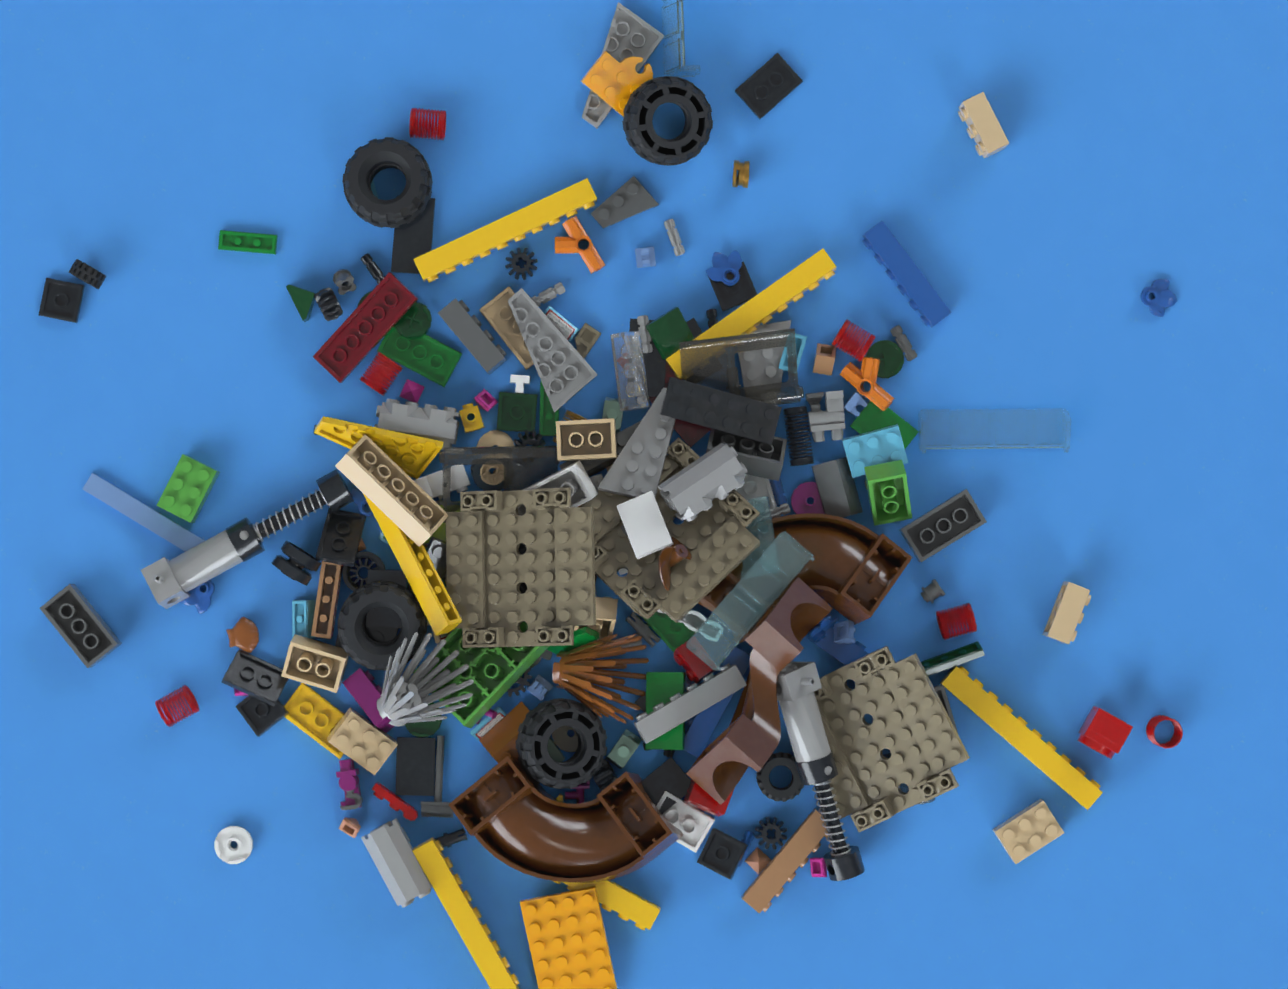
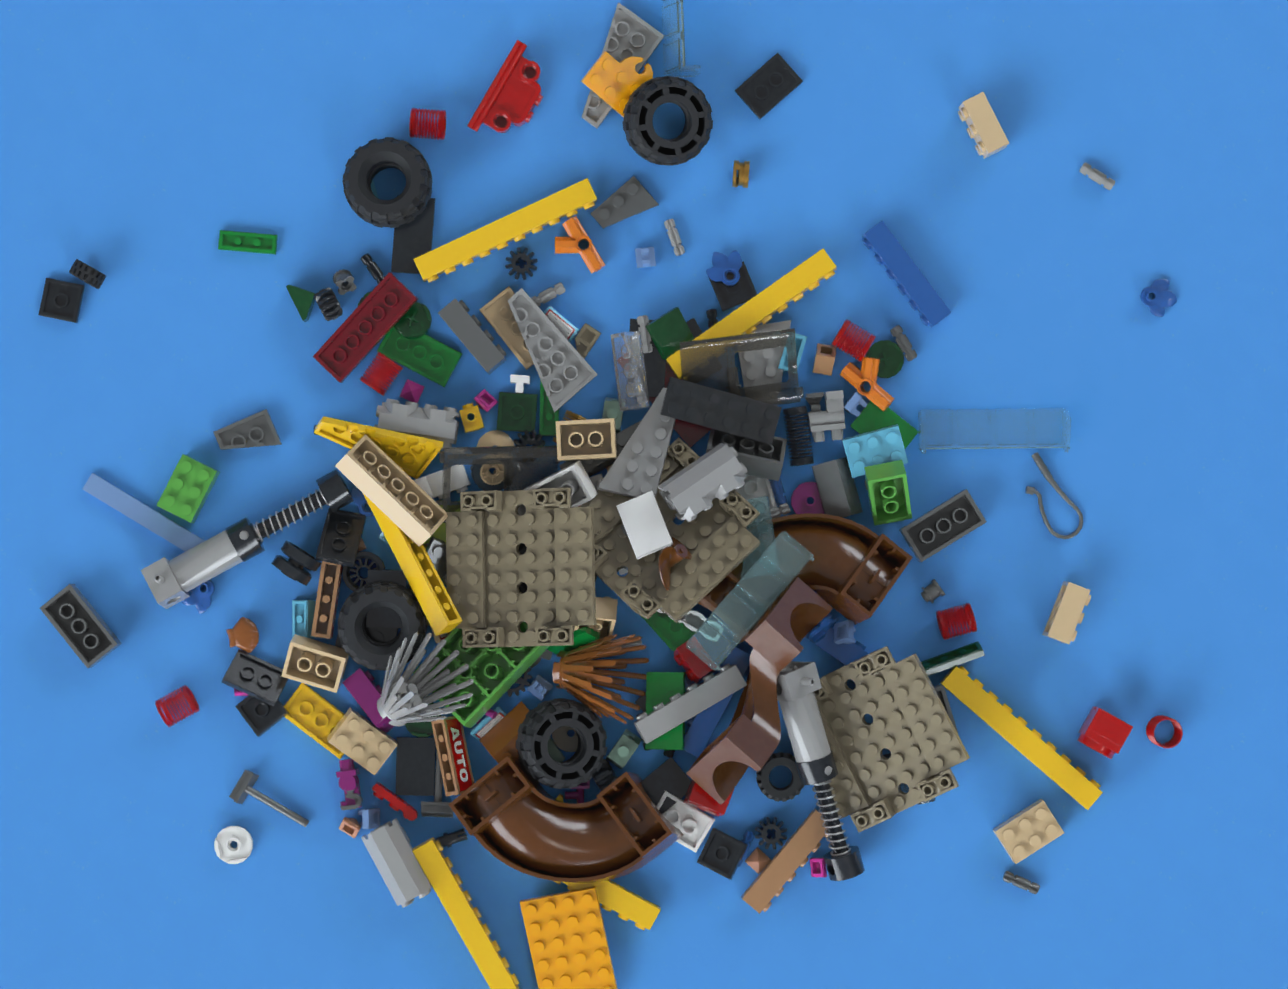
dark grey pin [625,612,660,648] -> none
none -> dark grey wing [214,409,282,450]
none -> dark grey piece [229,770,309,827]
none -> medium blue tile [358,808,380,829]
none -> brick [431,716,474,796]
none -> red brick [467,40,543,133]
none -> dark grey axle [1003,871,1040,894]
none -> dark grey piece [1025,452,1083,539]
none -> light grey axle [1079,163,1115,190]

